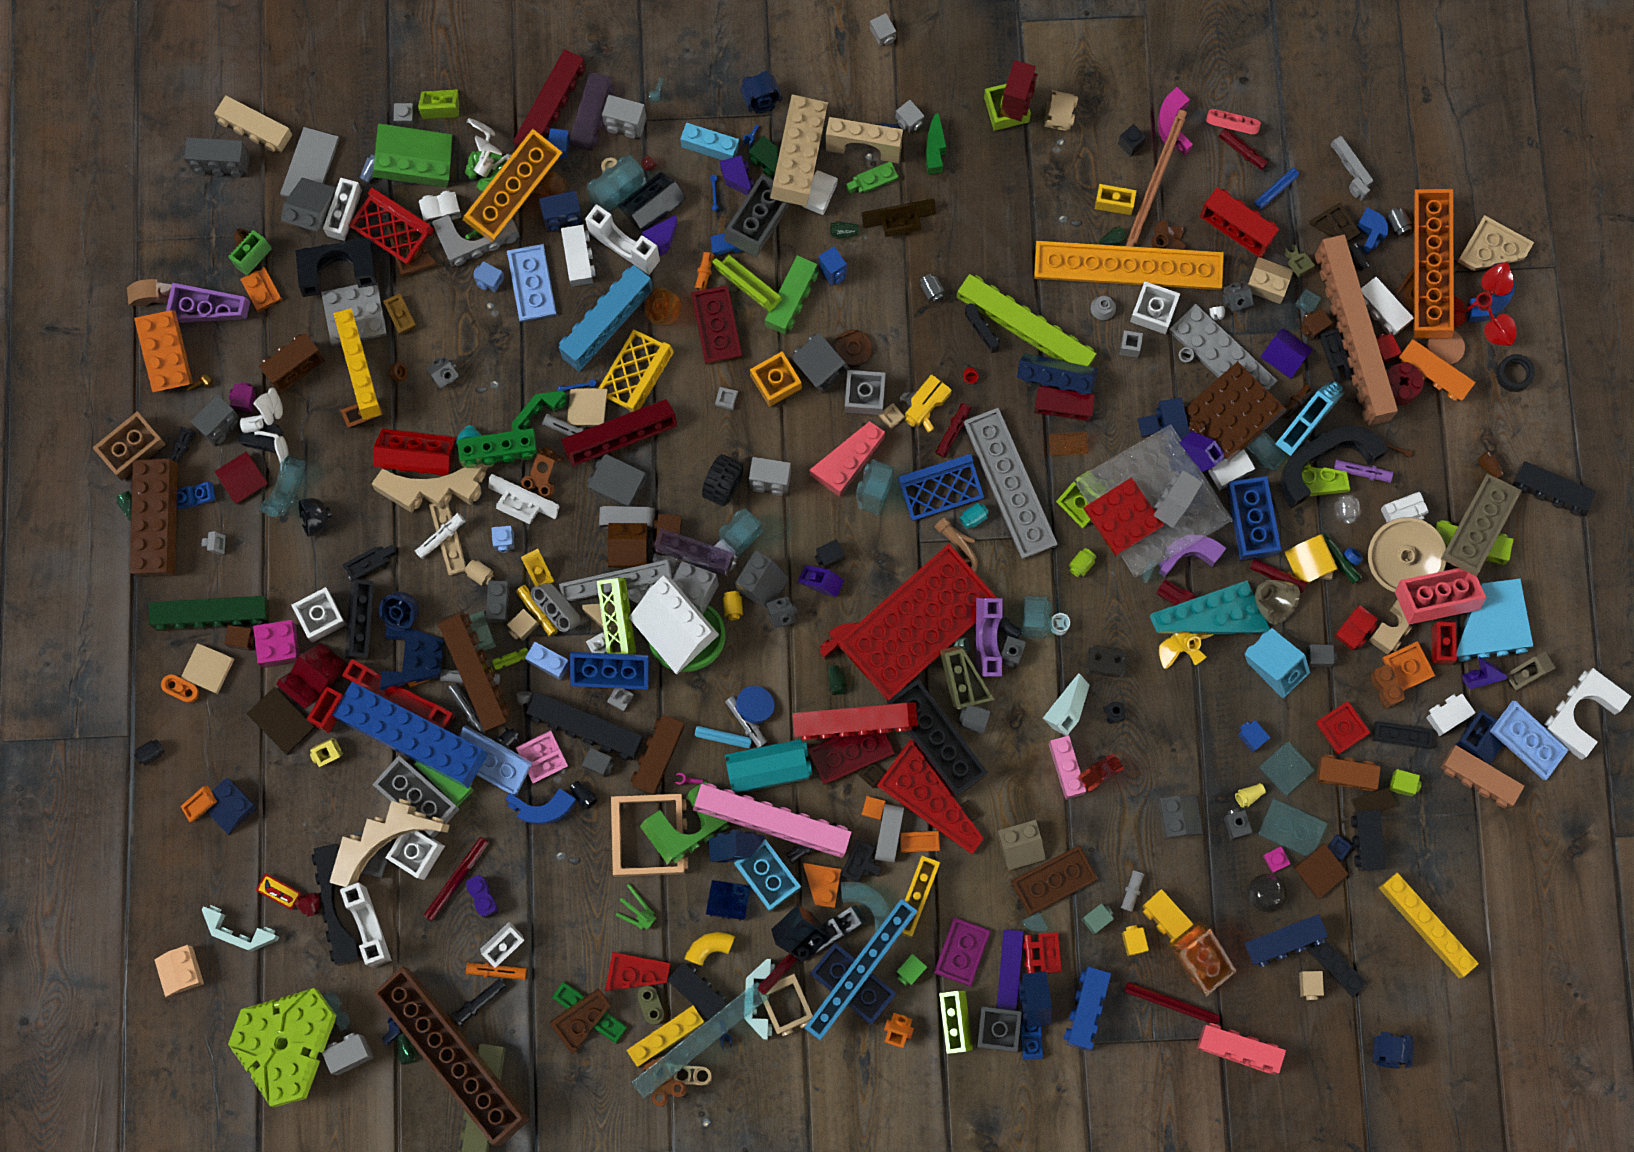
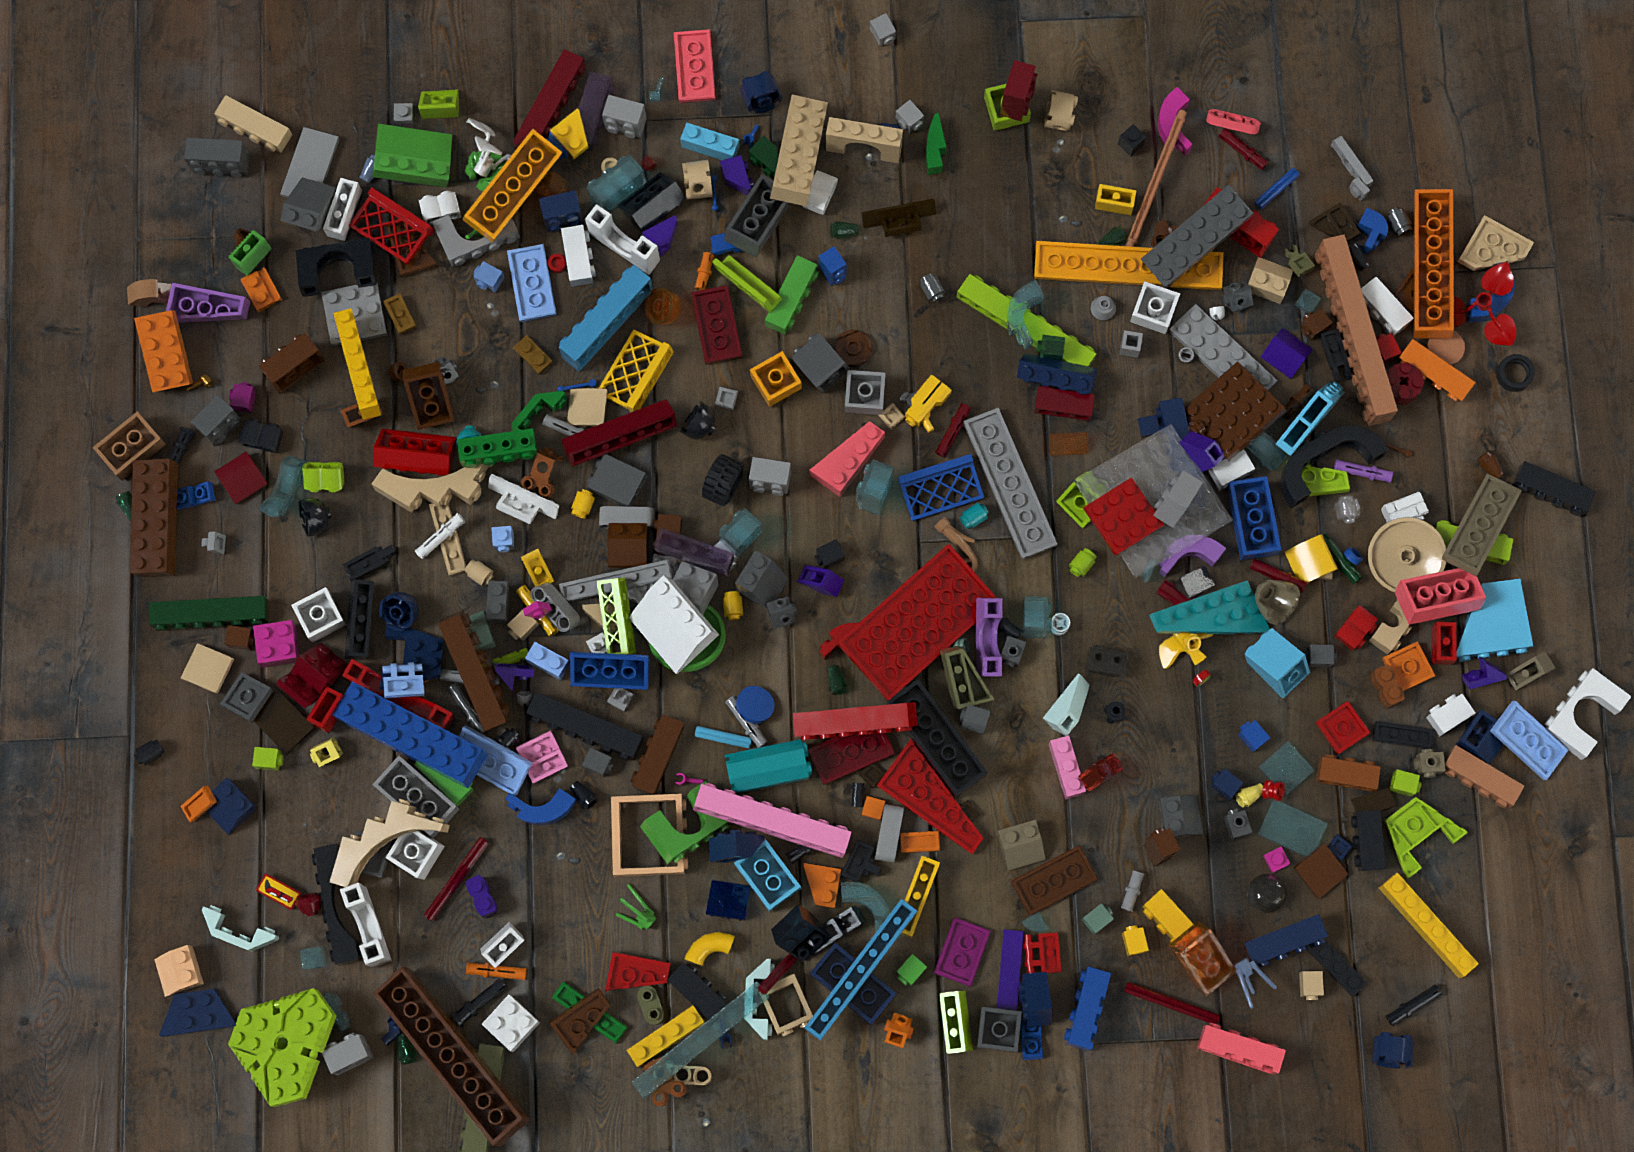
orange plate [161,675,199,703] -> none
white plant [240,387,289,470] -> none
bright green hinge [846,161,898,194] -> none
red hinge [963,367,978,384] -> none
black hinge [964,303,1000,353] -> none
none -> dark blue wing [159,989,236,1037]
none -> dark grey plate [220,672,274,723]
none -> lime brick [252,747,284,771]
none -> clear light blue tile [300,947,323,970]
none -> lime brick [302,462,345,492]
none -> light blue plate [382,662,424,698]
none -> reddish brown brick [402,361,455,430]
none -> white brick [482,995,540,1052]
none -> dark purple slope [493,663,534,690]
none -> pearl gold plate [513,335,553,375]
none -> dark pink plate [523,601,551,619]
none -> red tile [548,254,567,273]
none -> yellow wing [550,108,588,159]
none -> yellow brick [571,489,595,519]
none -> coral tile [674,29,716,103]
none -> black cylinder [680,401,716,440]
none -> tan brick [682,160,713,200]
none -> black pin [850,783,866,807]
none -> clear light blue arch [1006,280,1044,350]
none -> clear green brick [1037,335,1065,360]
none -> dark grey brick [1141,185,1254,289]
none -> reddish brown brick [1143,827,1181,867]
none -> clear smoke slope [1175,566,1215,599]
none -> red tile [1192,670,1212,687]
none -> dark blue brick [1210,768,1243,800]
none -> sand blue plant [1234,958,1277,1009]
none -> red wheel [1262,780,1285,801]
none -> lime wing [1384,797,1468,879]
none -> black pin [1385,984,1442,1027]
none -> dark tan brick [1414,749,1445,778]

